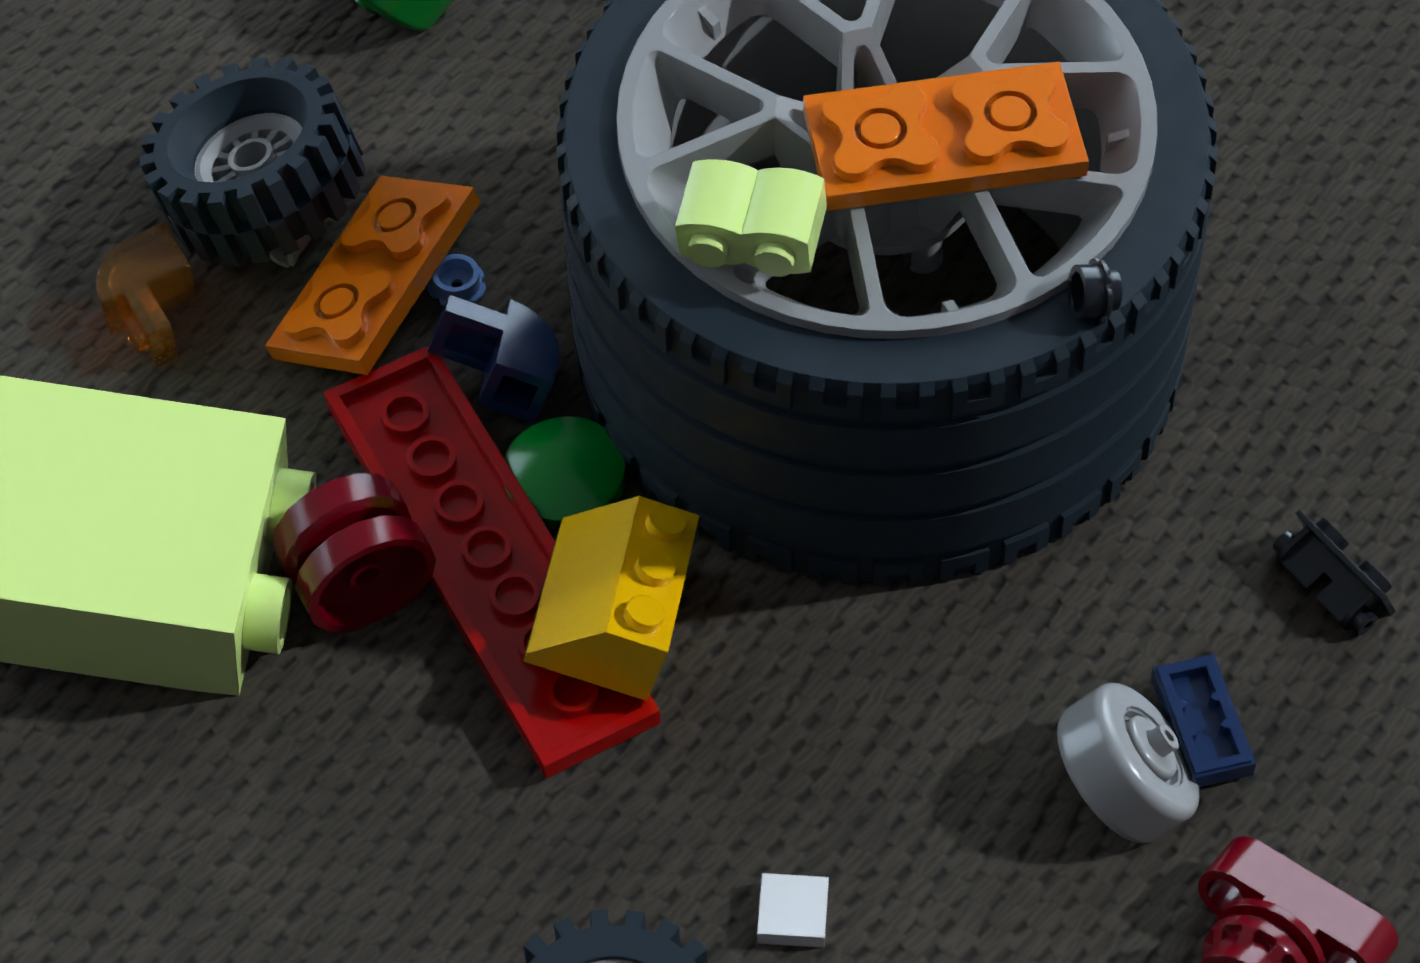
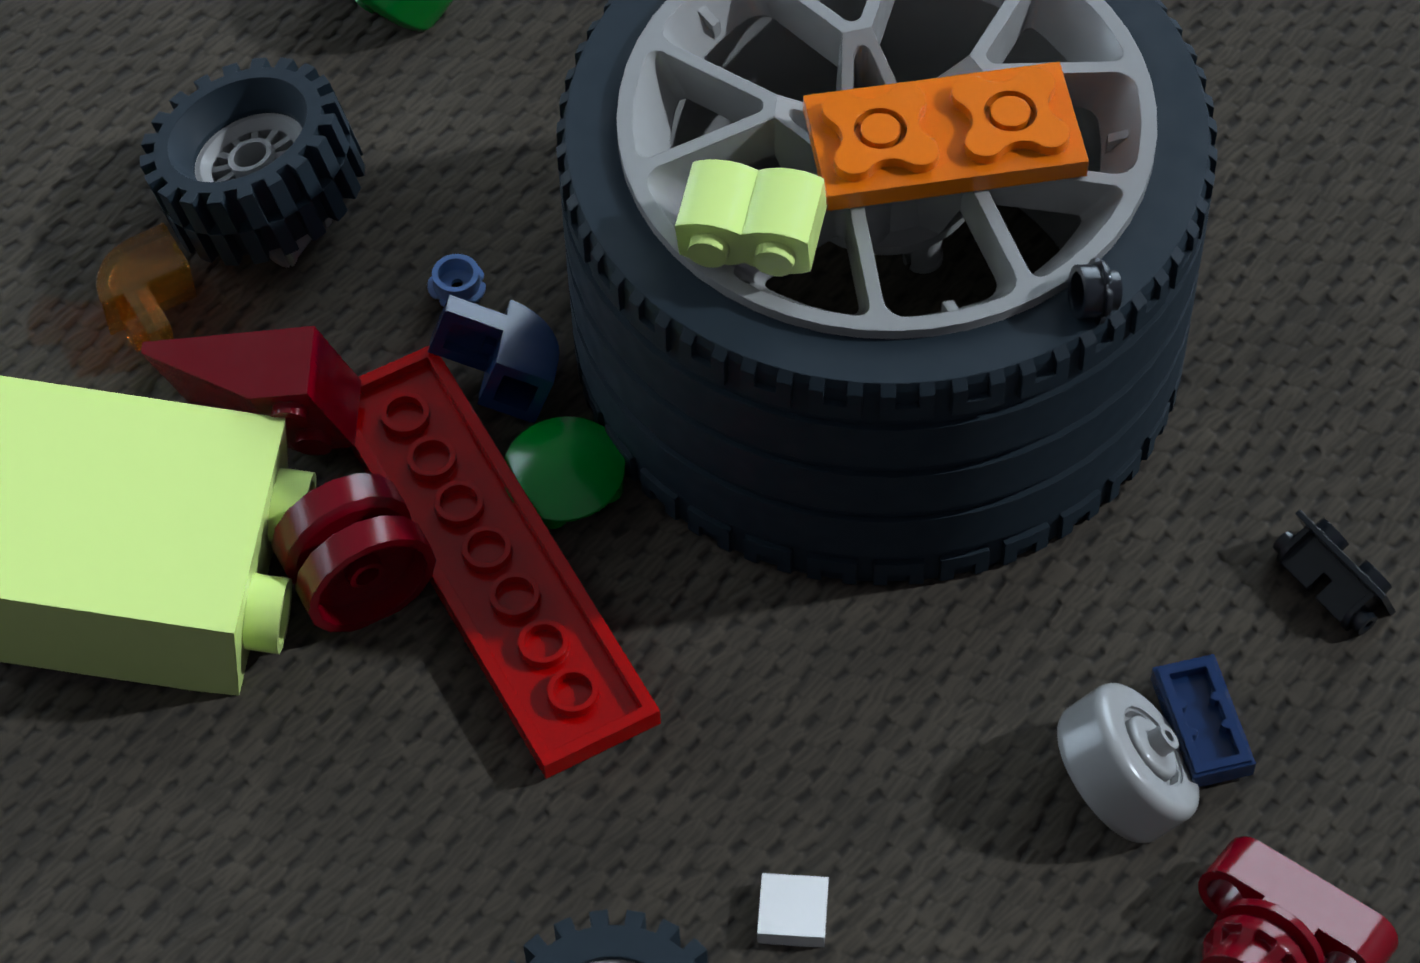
orange piece [265,176,481,375] -> none
yellow slope [523,496,699,701] -> none
none -> dark red slope [141,326,361,455]

